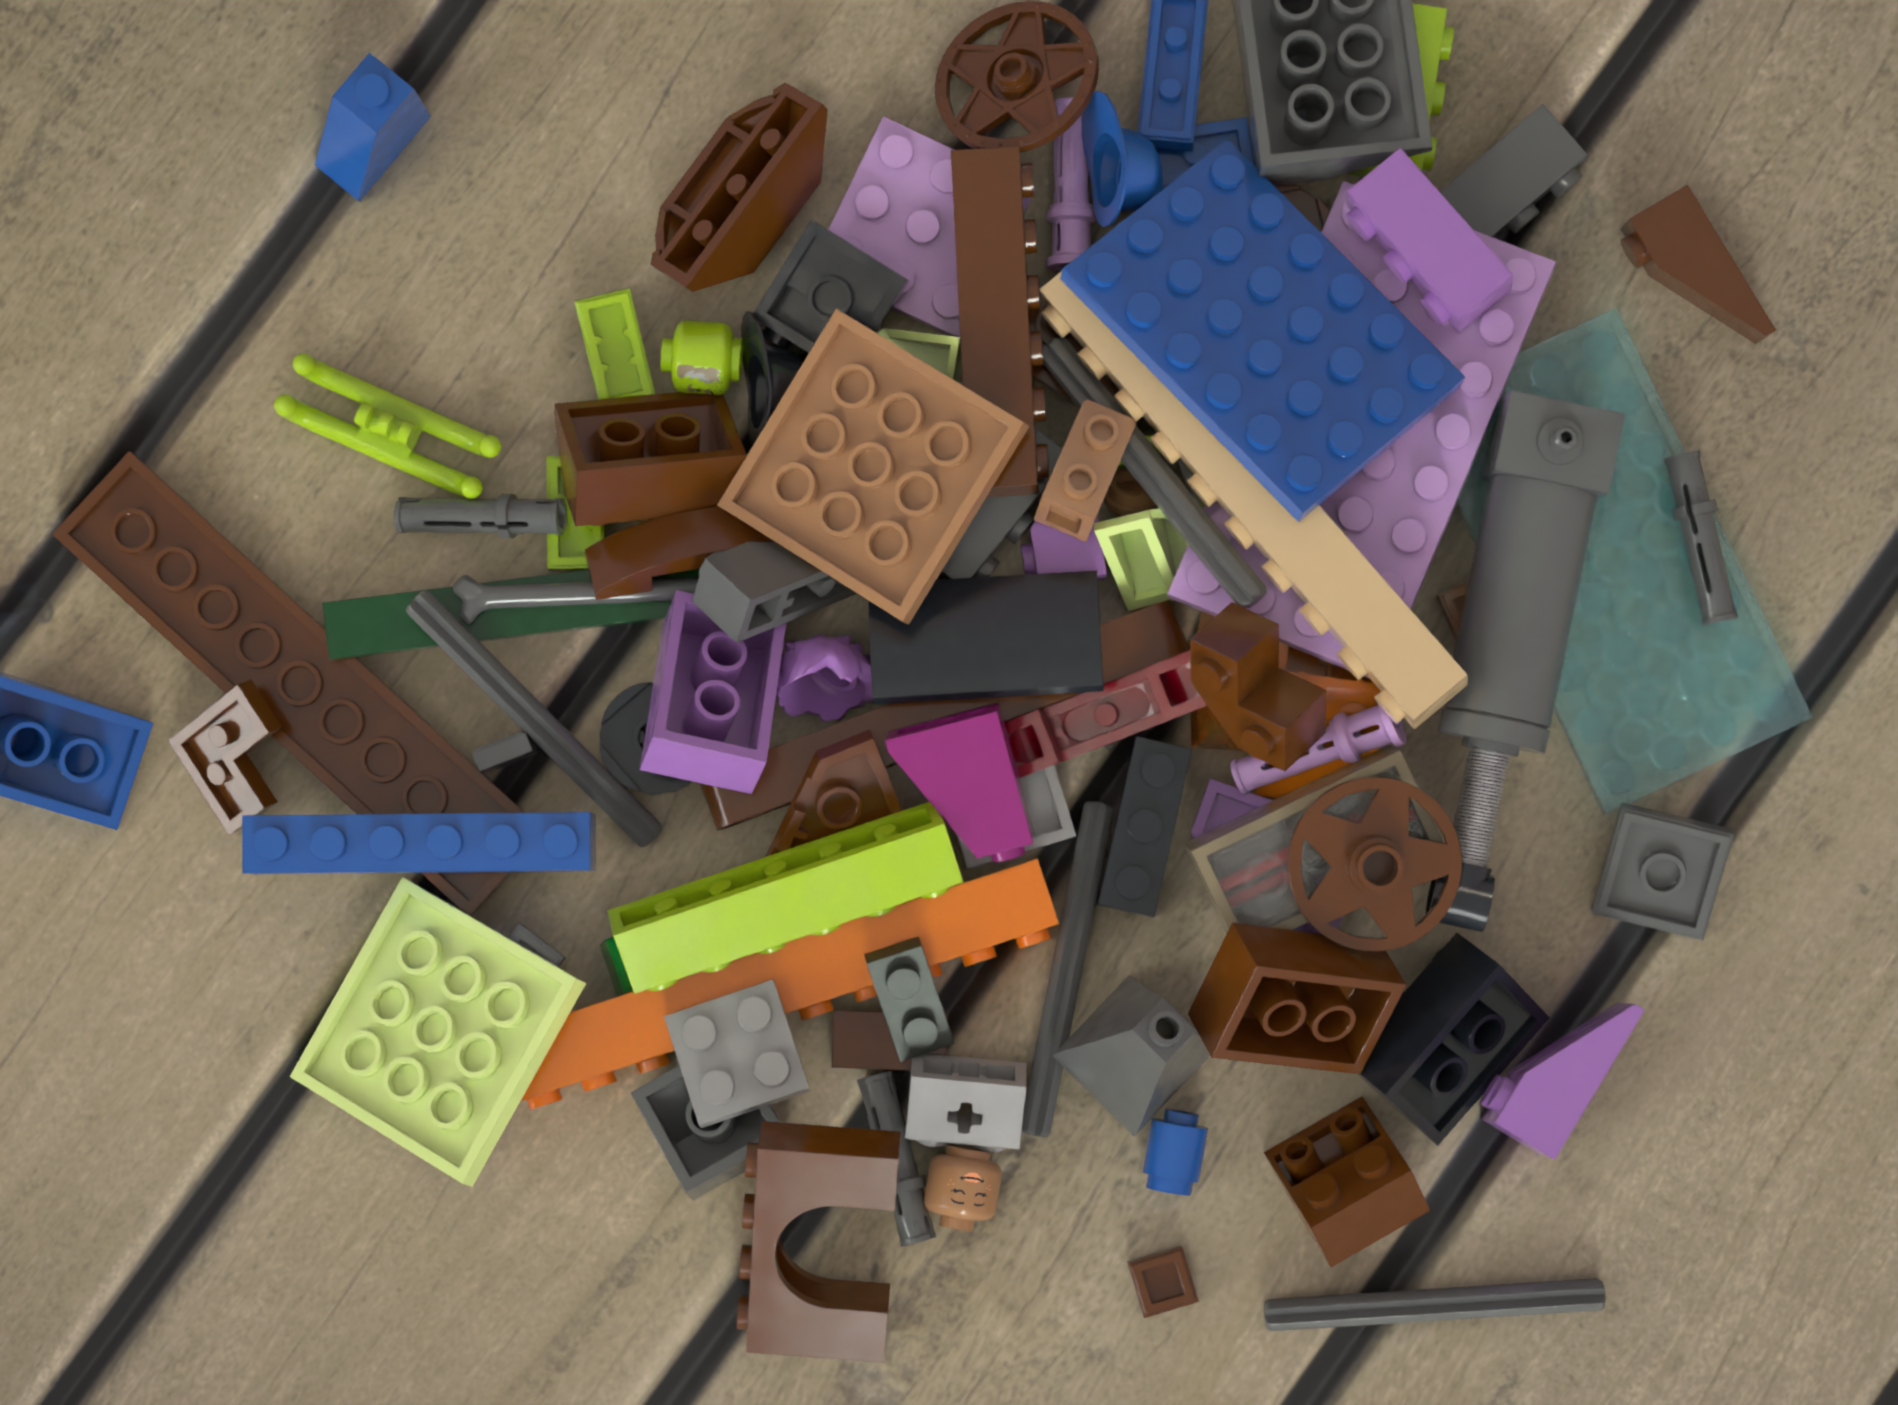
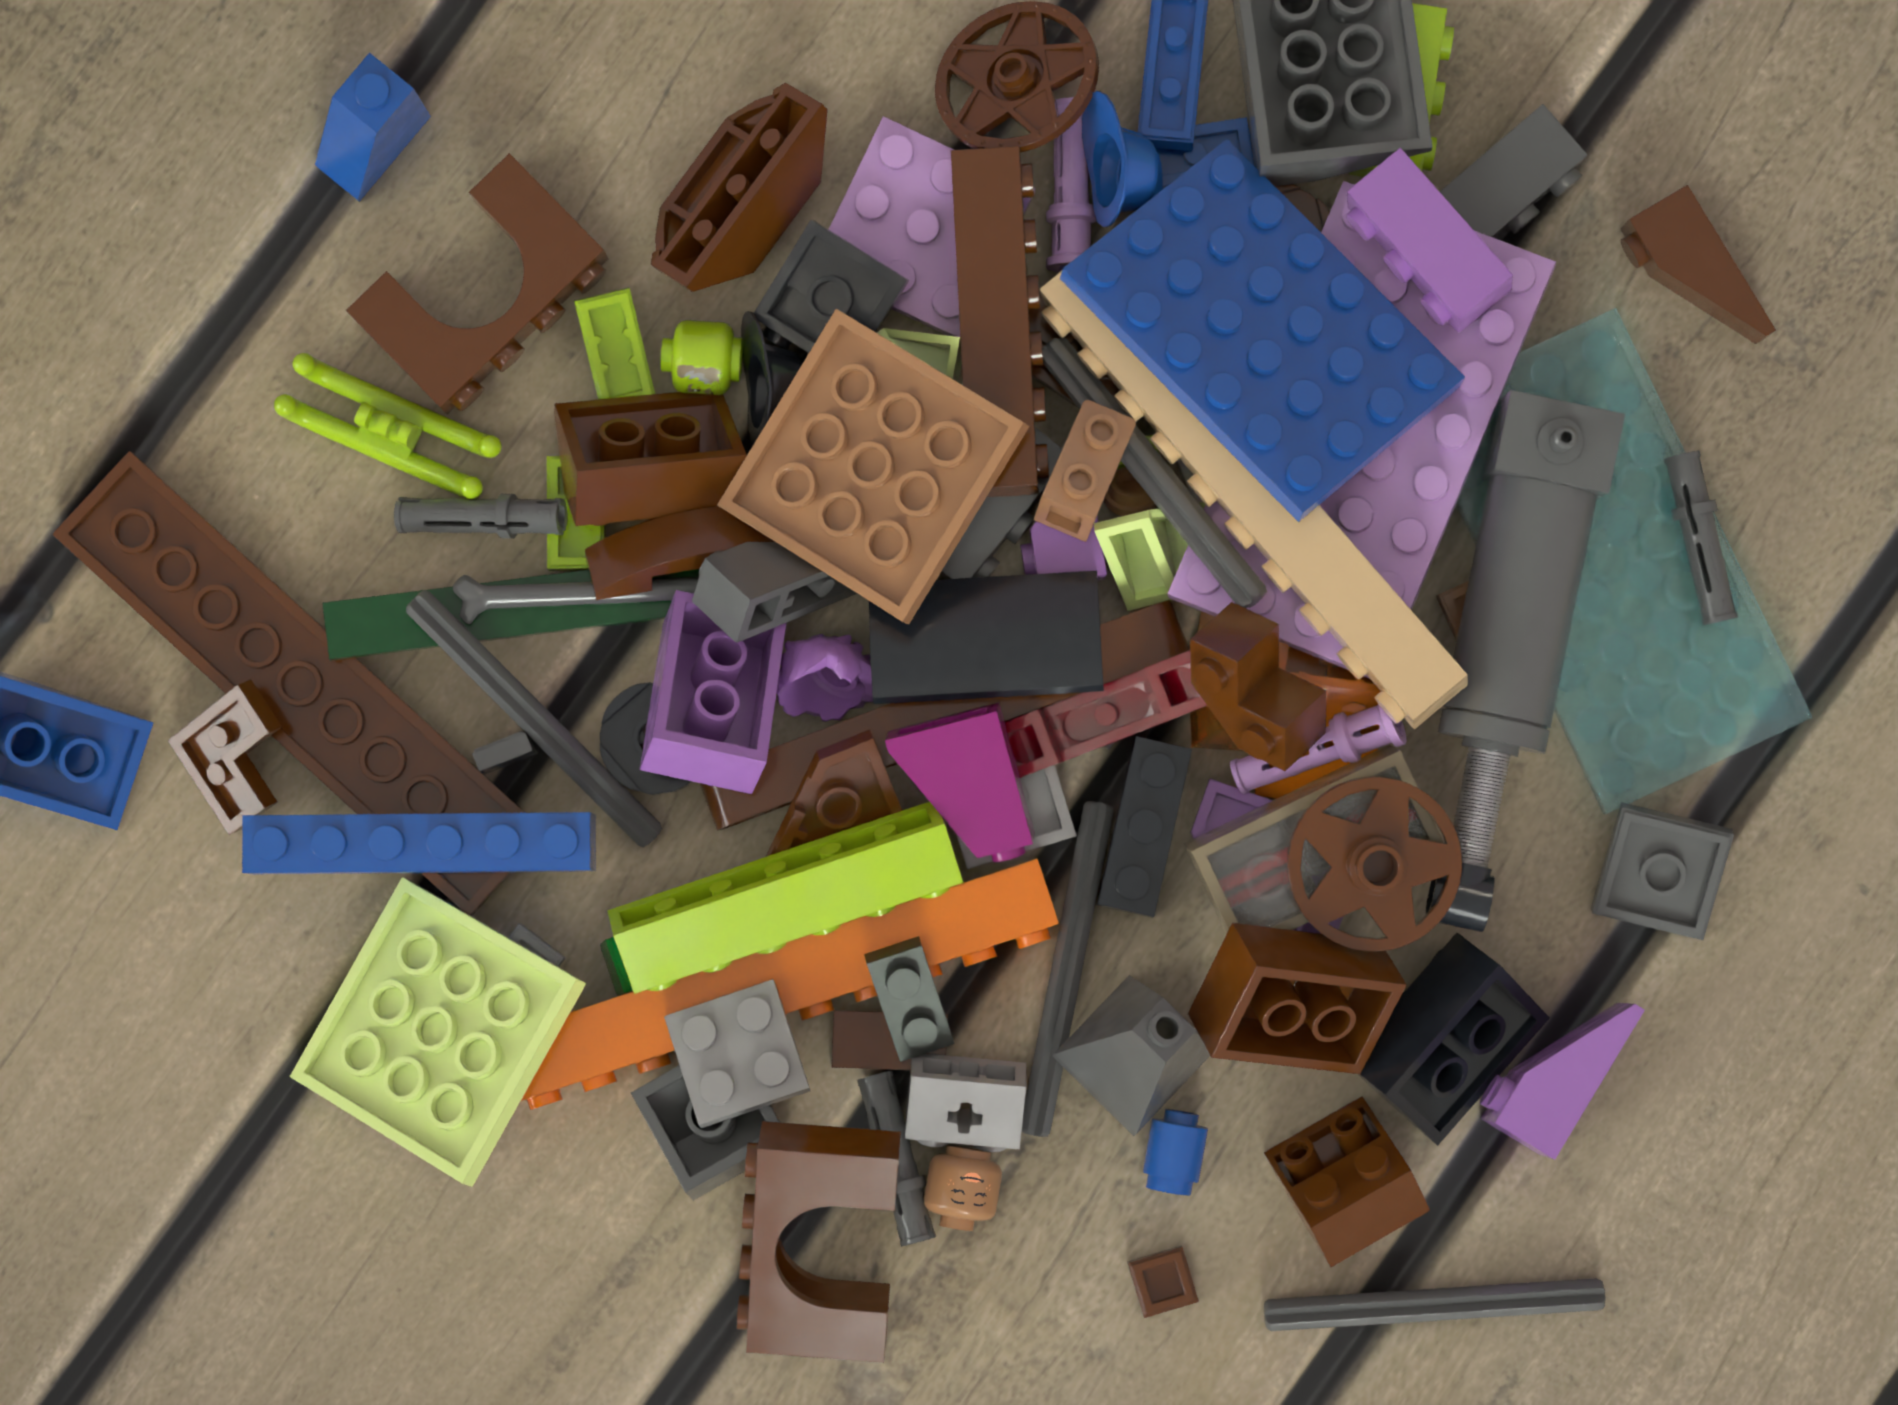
none -> reddish brown arch [346,153,608,414]

